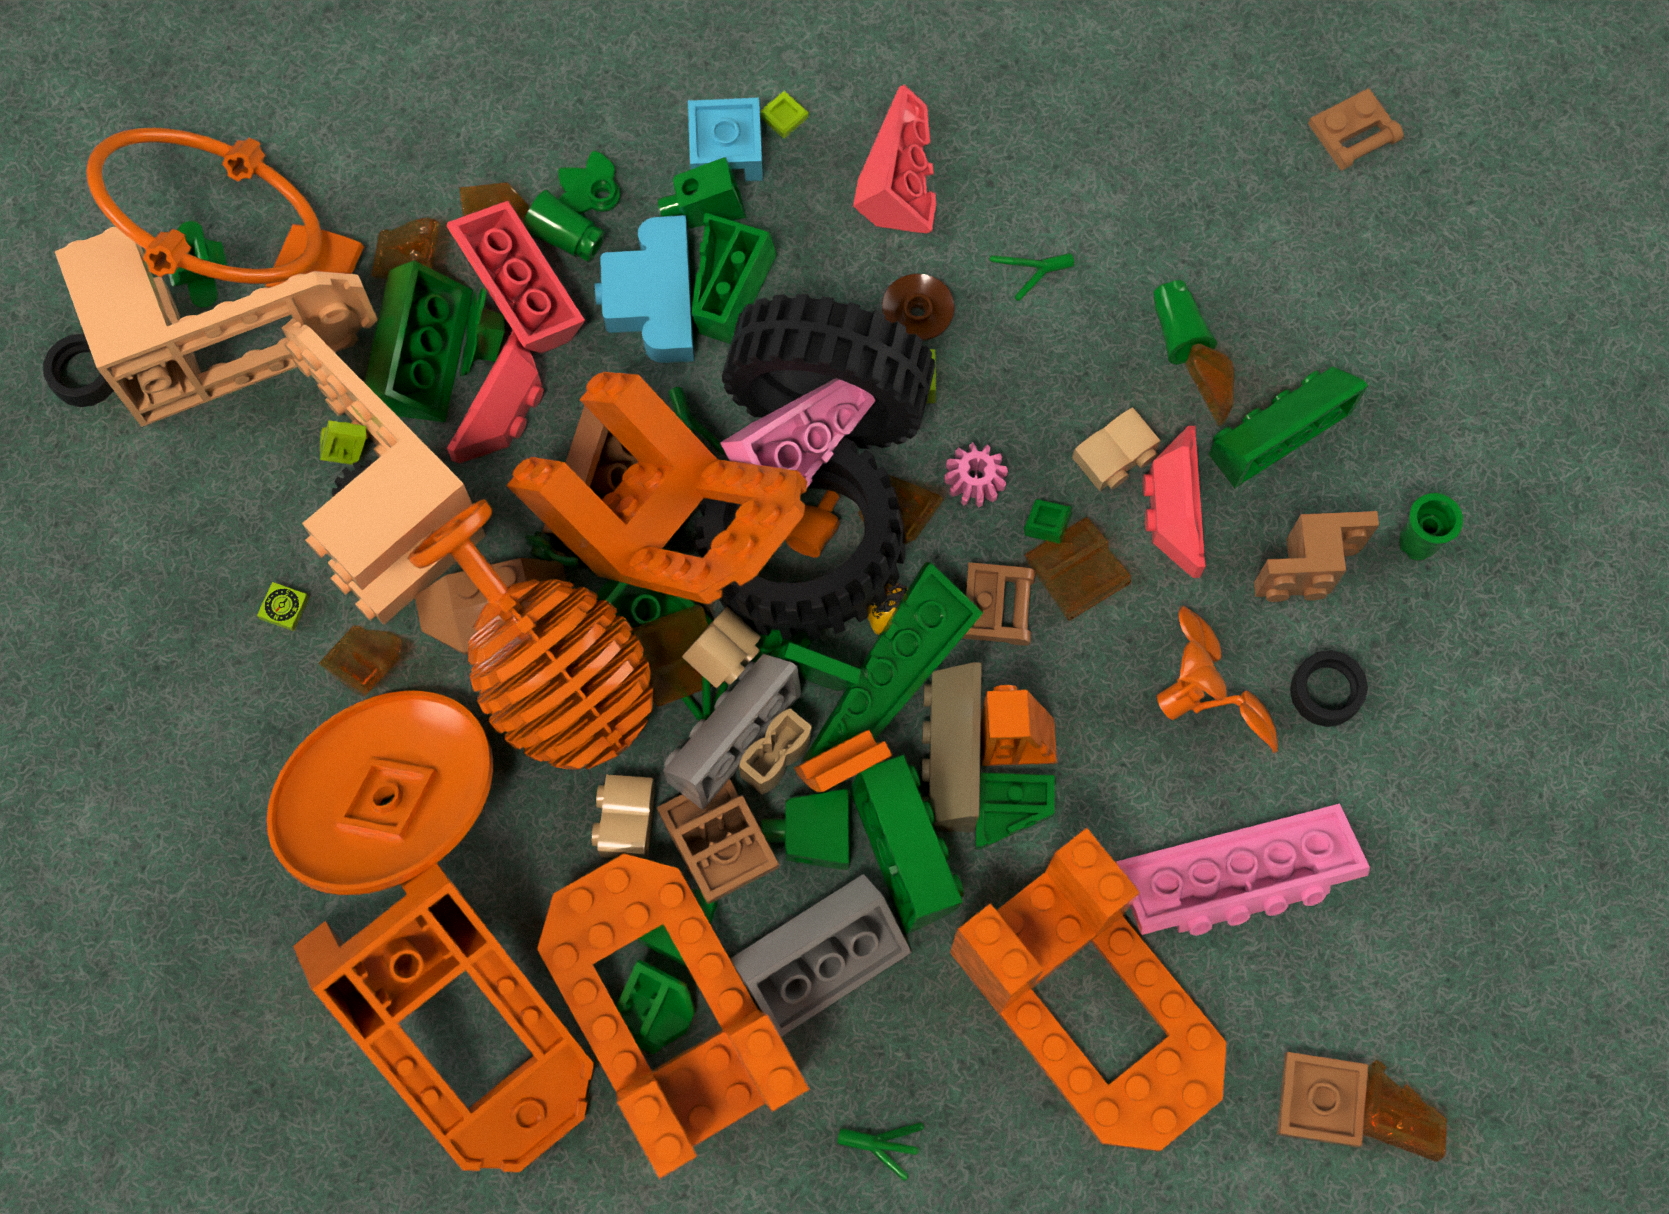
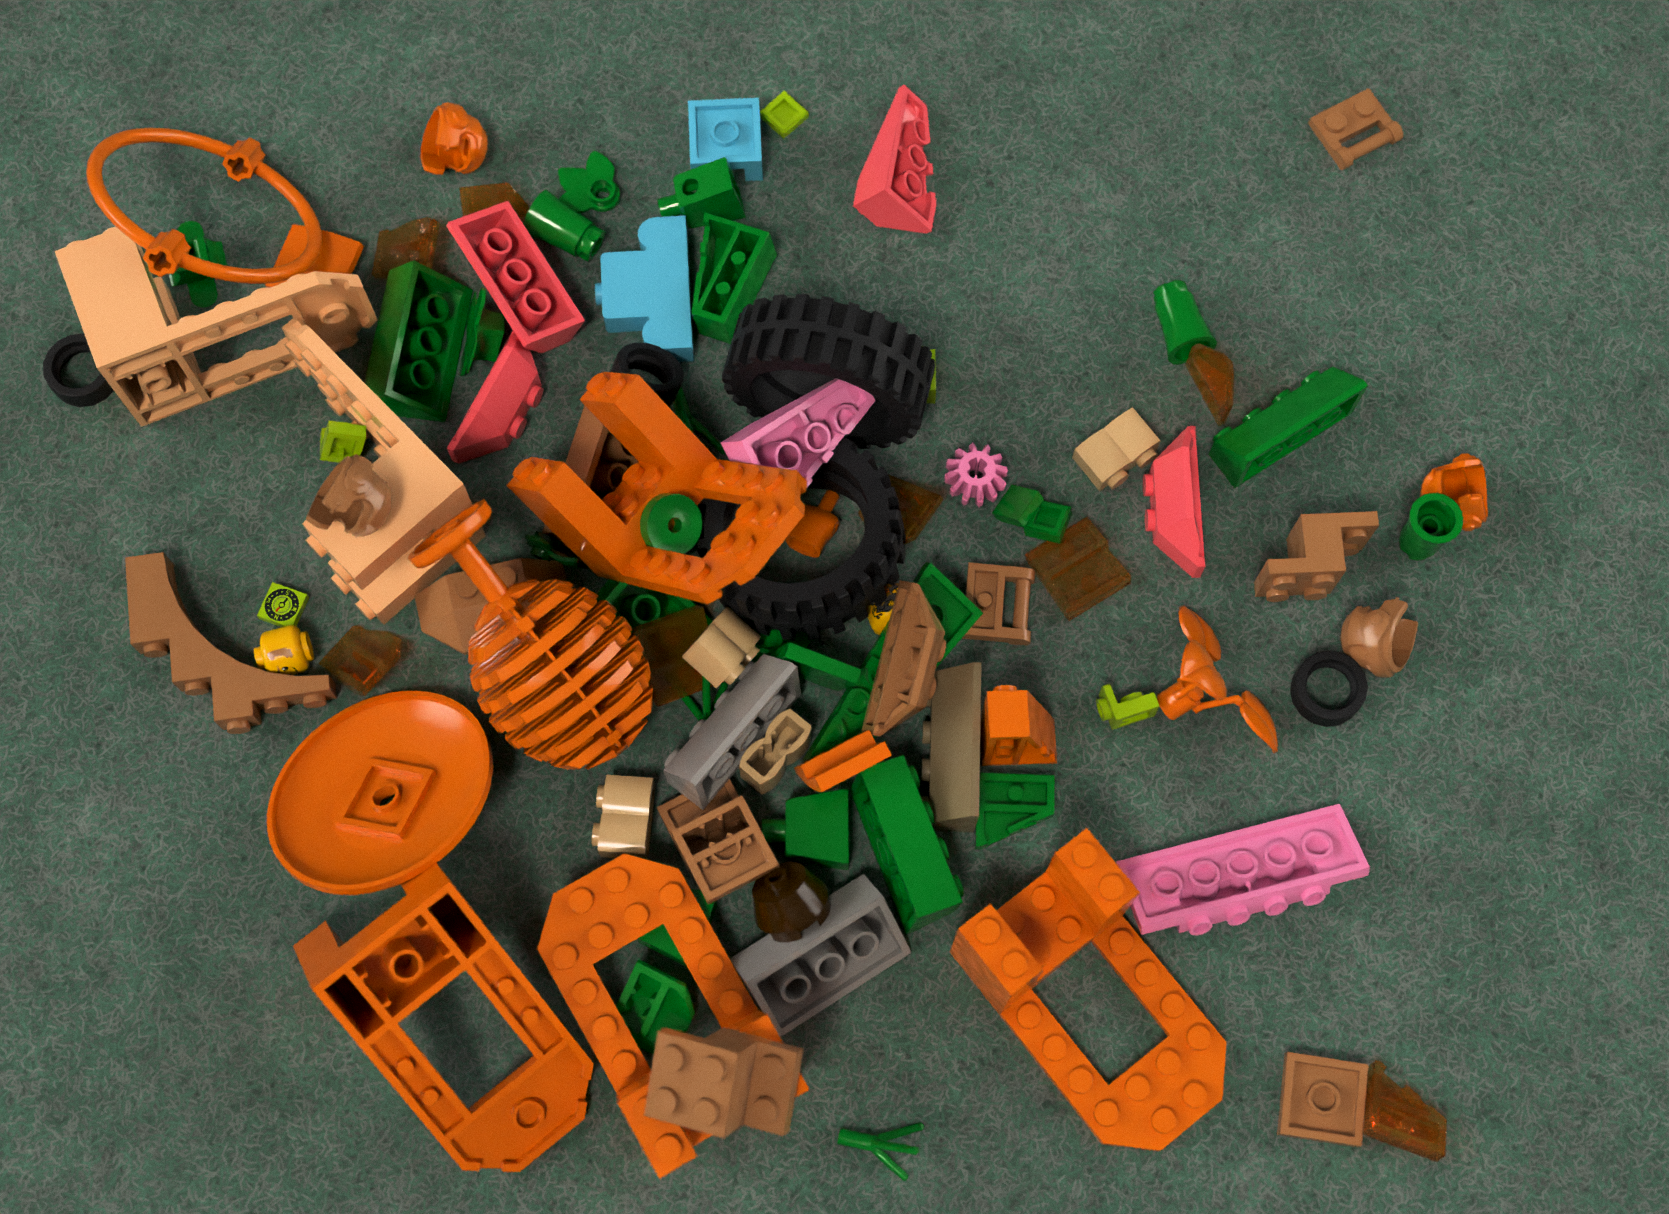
reddish brown dish [882,274,954,341] -> none
green plant [989,253,1074,301] -> none
none -> medium nougat arch [125,552,337,734]
none -> yellow head [254,625,314,675]
none -> medium nougat helmet [306,454,391,537]
none -> orange helmet [420,102,488,175]
none -> black tyre [610,343,684,407]
none -> green piece [640,493,702,554]
none -> medium nougat bracket [644,1027,803,1138]
none -> dark brown cone [752,862,831,942]
none -> medium nougat wedge [862,580,946,737]
none -> green tile [992,484,1044,528]
none -> lime bracket [1096,684,1160,730]
none -> medium nougat helmet [1340,597,1418,678]
none -> orange helmet [1420,453,1488,531]

